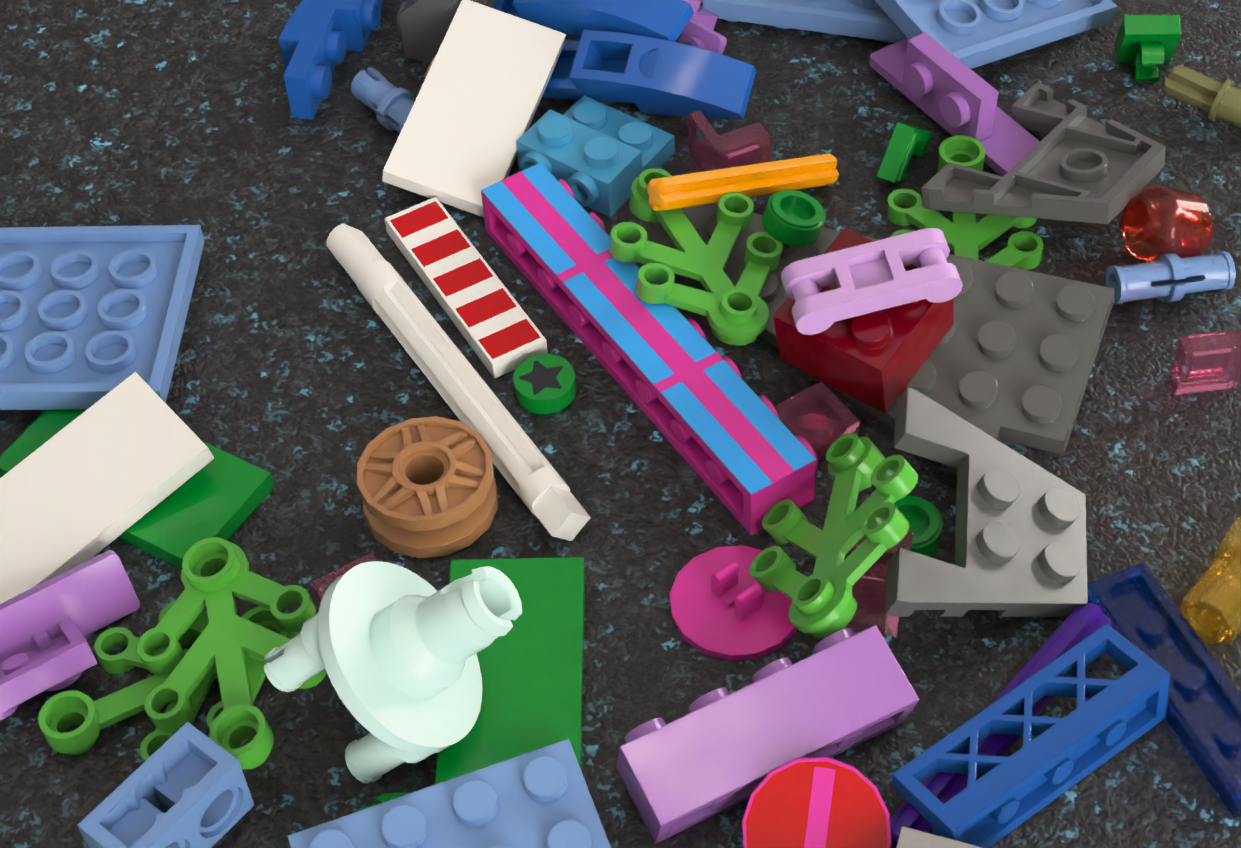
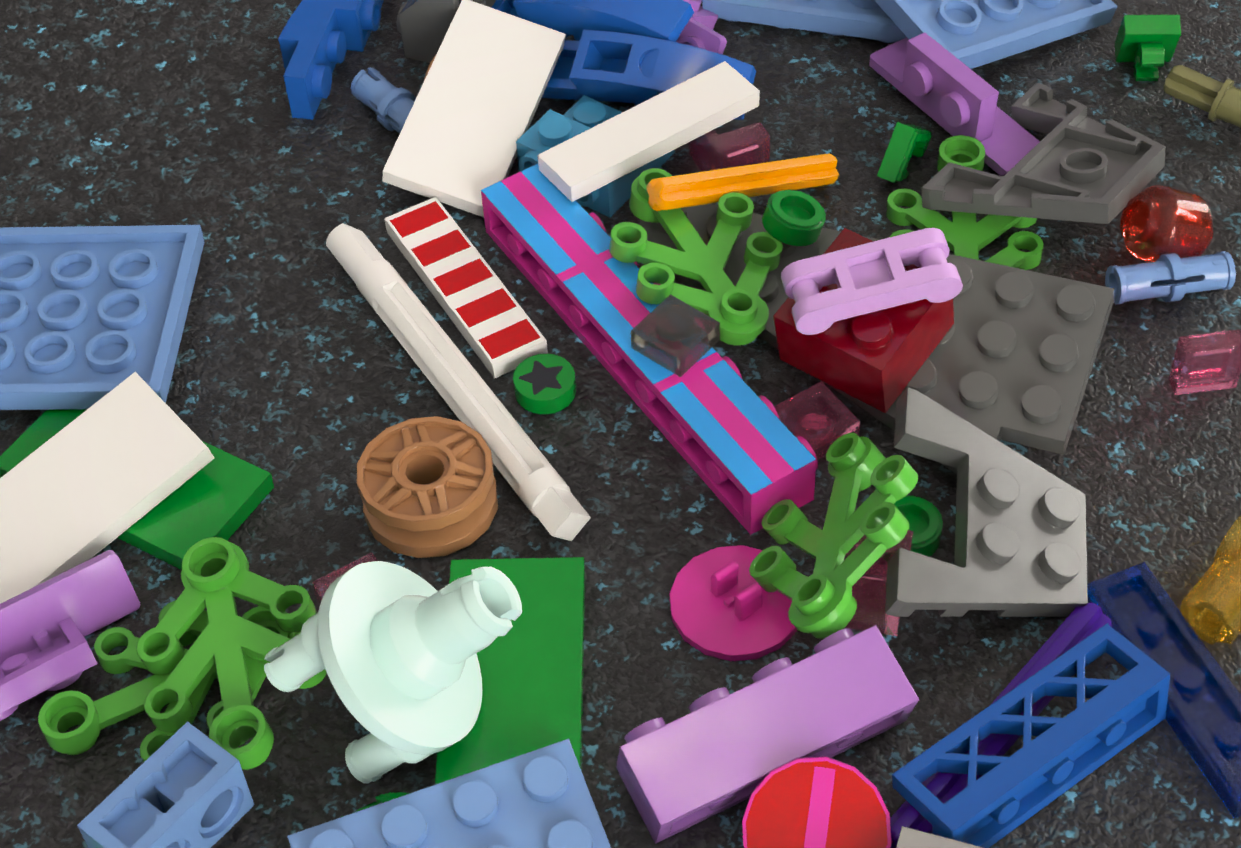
none -> white tile [538,61,760,202]
none -> clear smoke plate [631,294,720,377]

